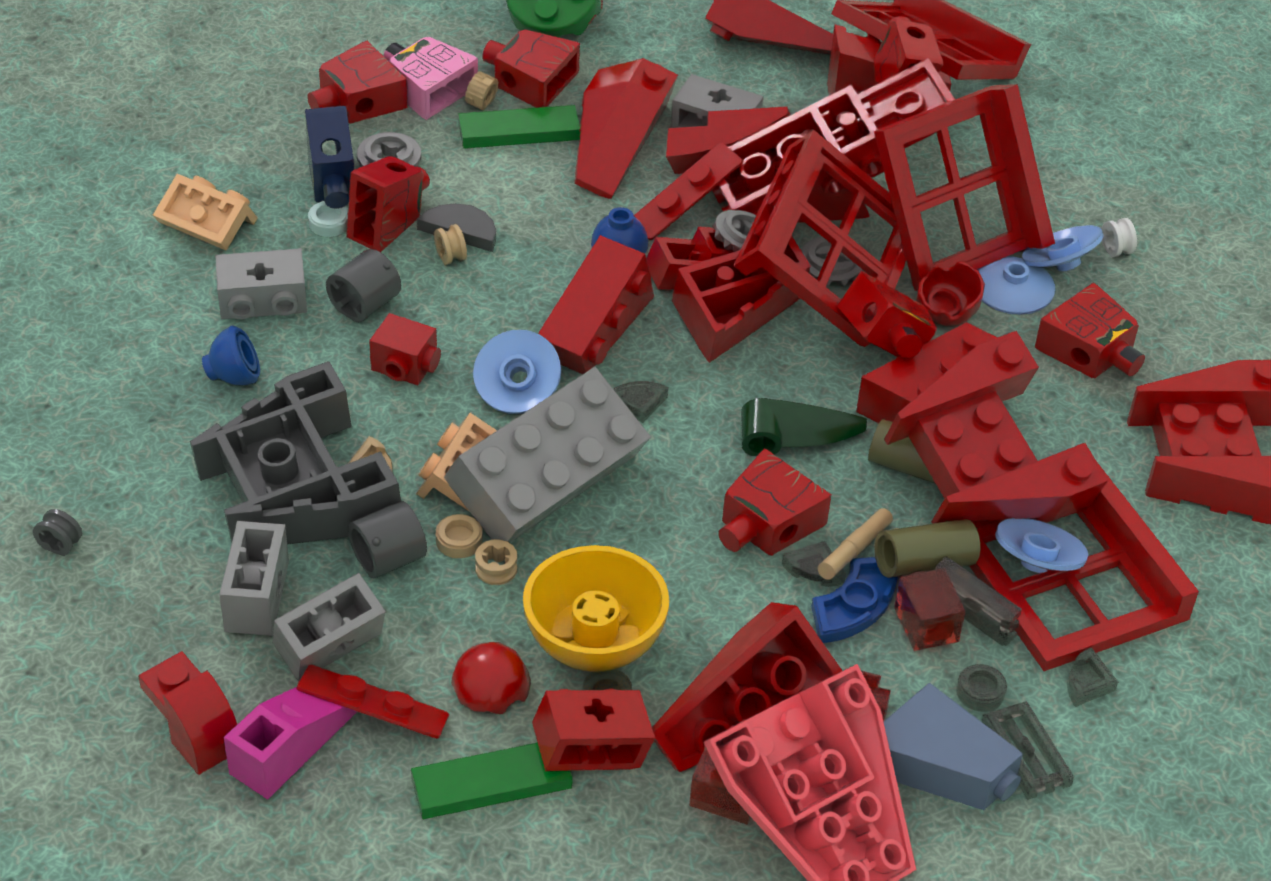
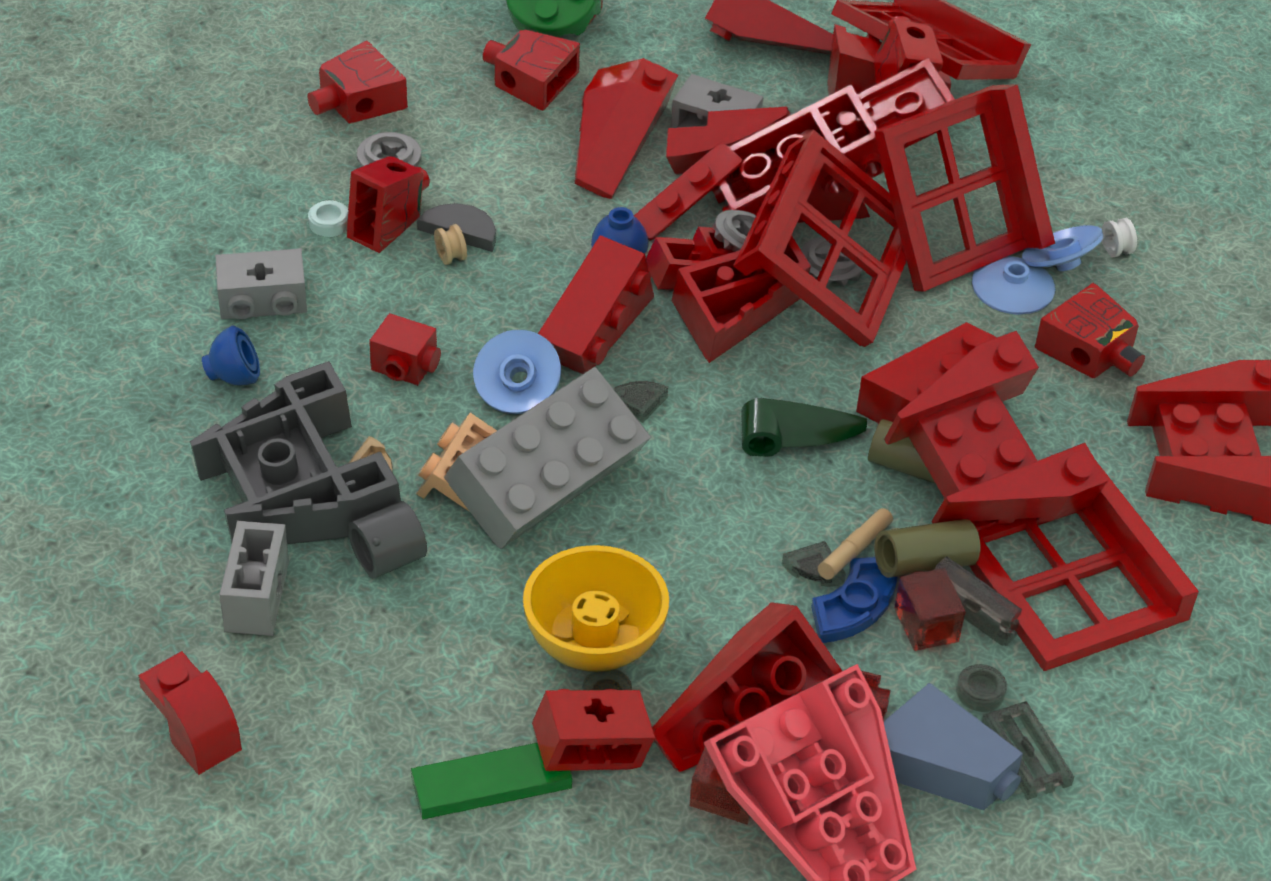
dark grey bush [32,509,82,556] -> none
light nougat bracket [153,174,258,251] -> none
dark pink slope [224,687,358,800] -> none
light grey brick [272,573,386,681] -> none
red piece [296,665,449,739] -> none
dark blue torso [305,106,354,209] -> none
dark grey piece [326,249,401,323] -> none
bright pink torso [384,37,478,120] -> none
tan tile [436,514,483,558] -> none
red hair [451,642,531,714] -> none
green tile [458,105,581,149] -> none
tan axle [465,71,498,110] -> none
tan bush [475,539,517,585] -> none
red torso [719,449,832,555] -> none
red torso [837,271,937,358] -> none
red hair [916,261,985,326] -> none
light blue dish [995,518,1088,573] -> none
clear smoke tile [1067,647,1118,707] -> none

